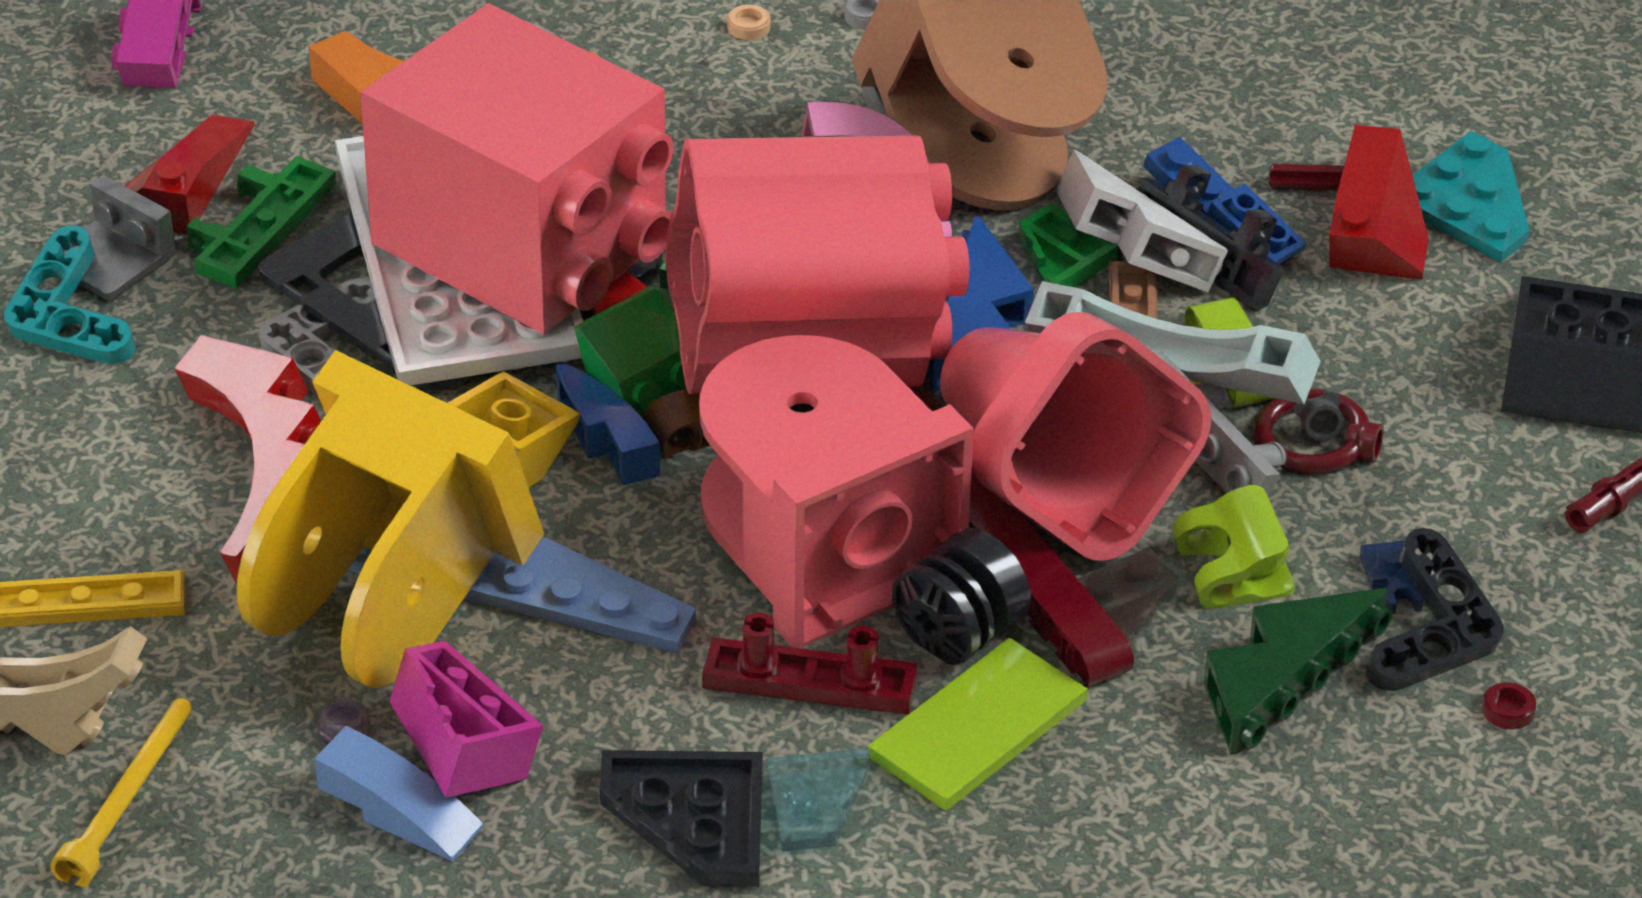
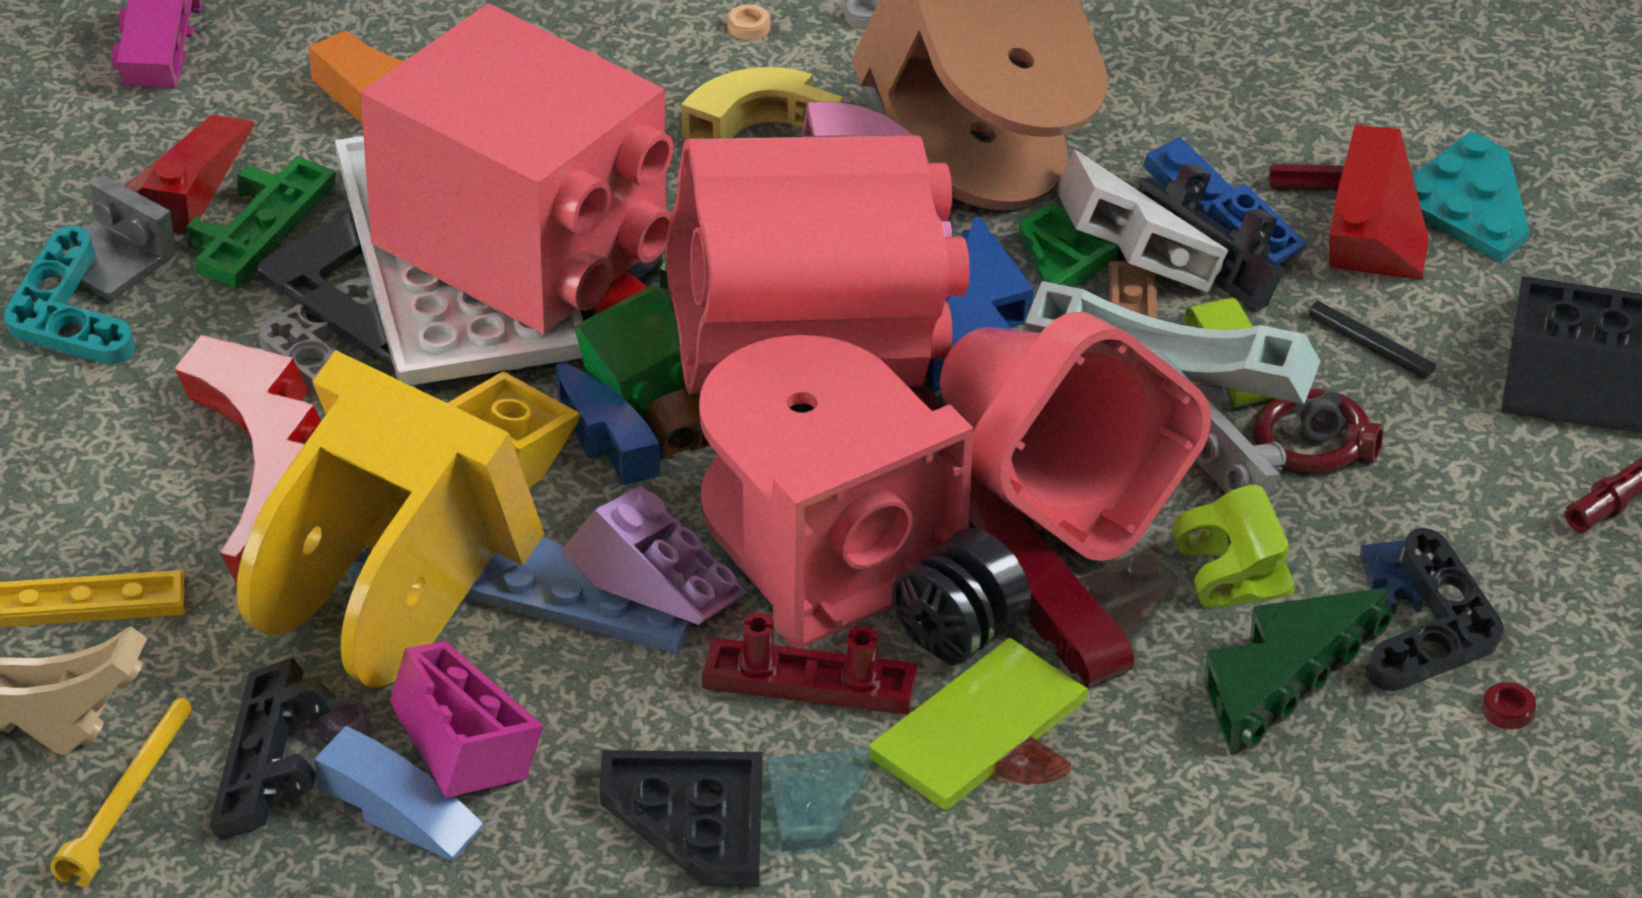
none -> black hinge [209,657,335,840]
none -> lavender slope [561,485,747,625]
none -> light yellow arch [681,67,844,139]
none -> clear red tile [995,736,1071,784]
none -> black bar [1309,301,1436,379]

